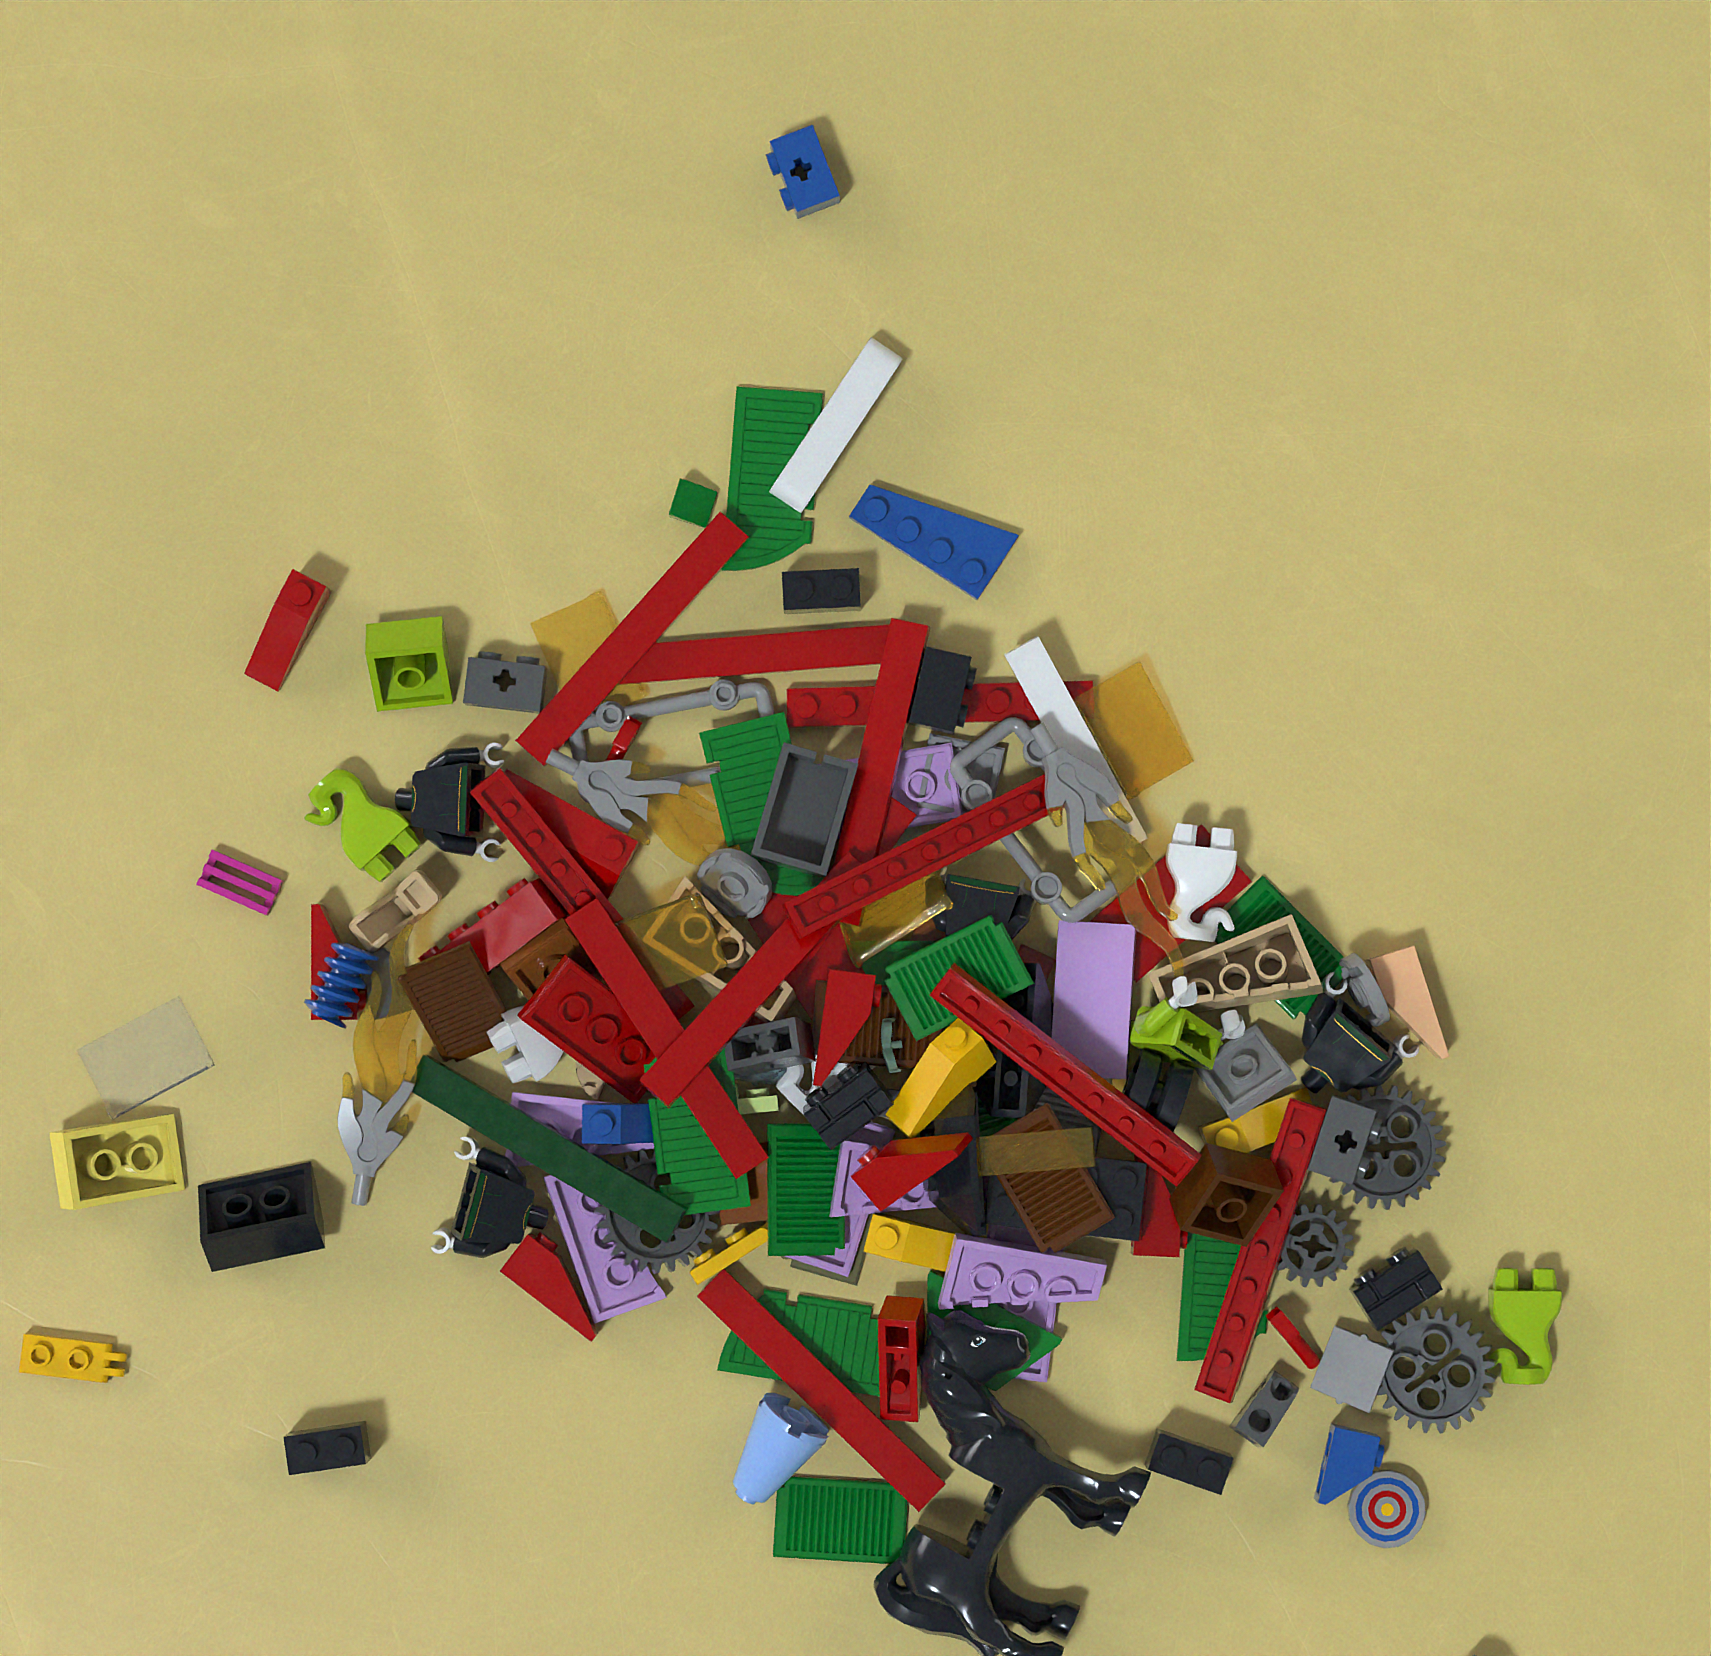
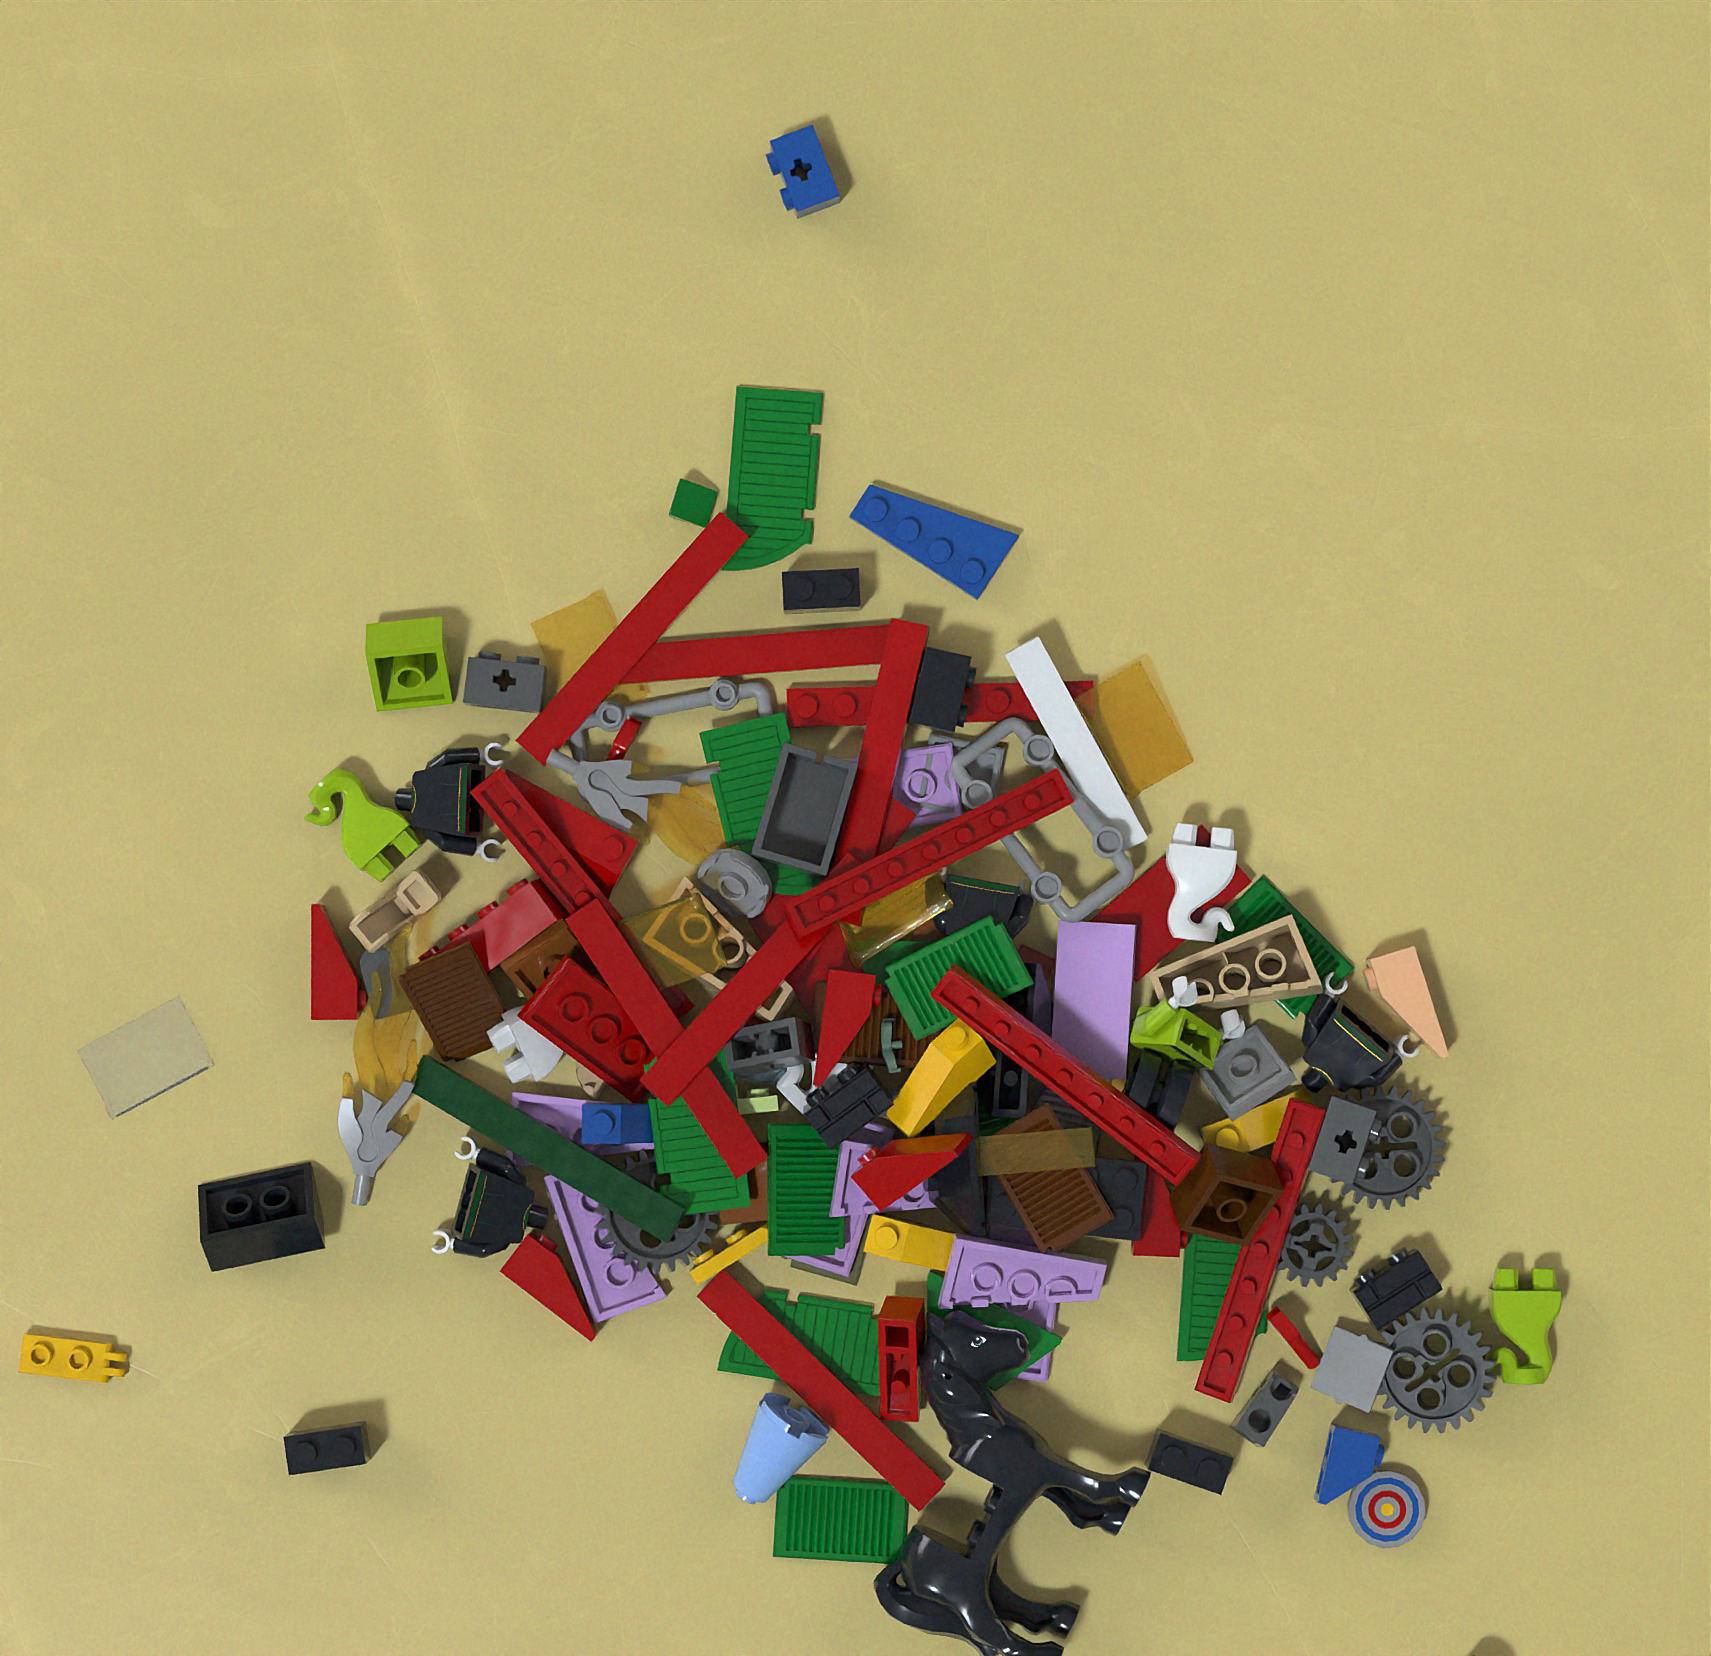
light yellow slope [49,1114,185,1210] -> none
dark pink tile [196,849,283,916] -> none
red slope [244,569,332,692] -> none
blue piece [304,942,379,1028] -> none
white beam [769,337,903,513] -> none
piece [1030,723,1183,979] -> none
light grey tile [1339,953,1390,1027] -> none

